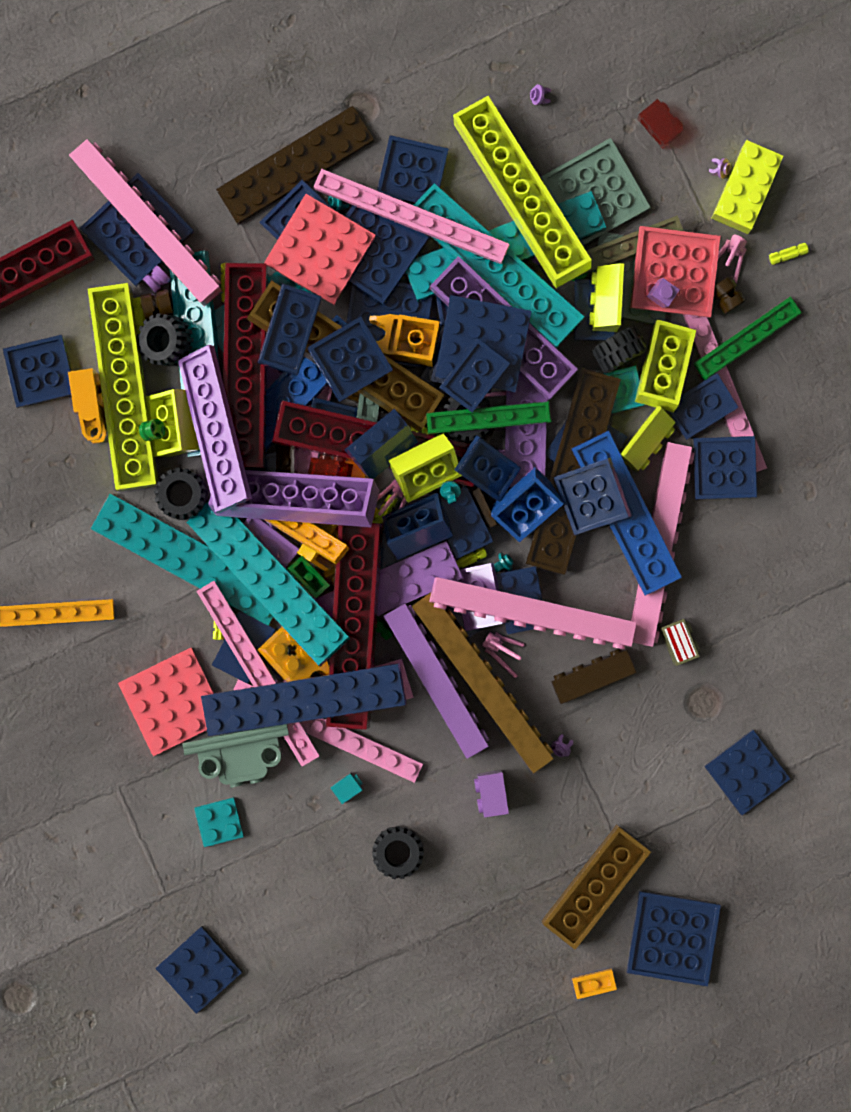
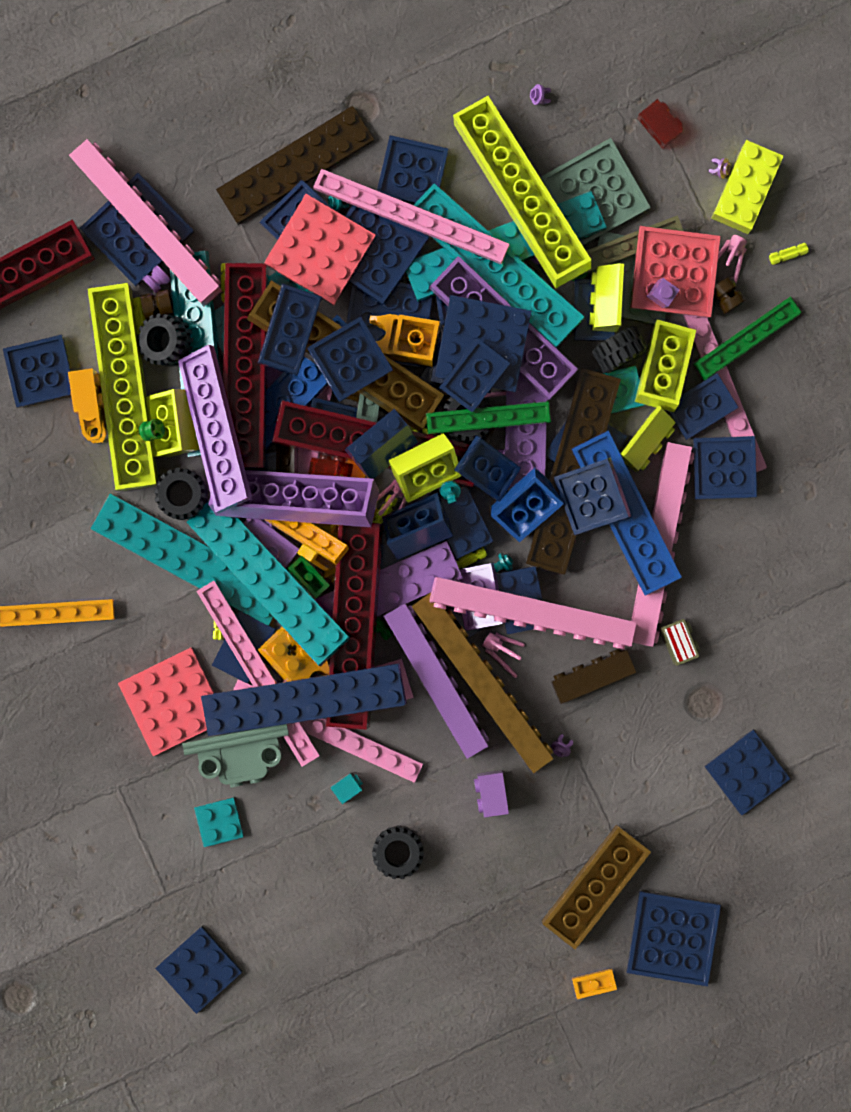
dark brown plate [472,488,499,528] -> none

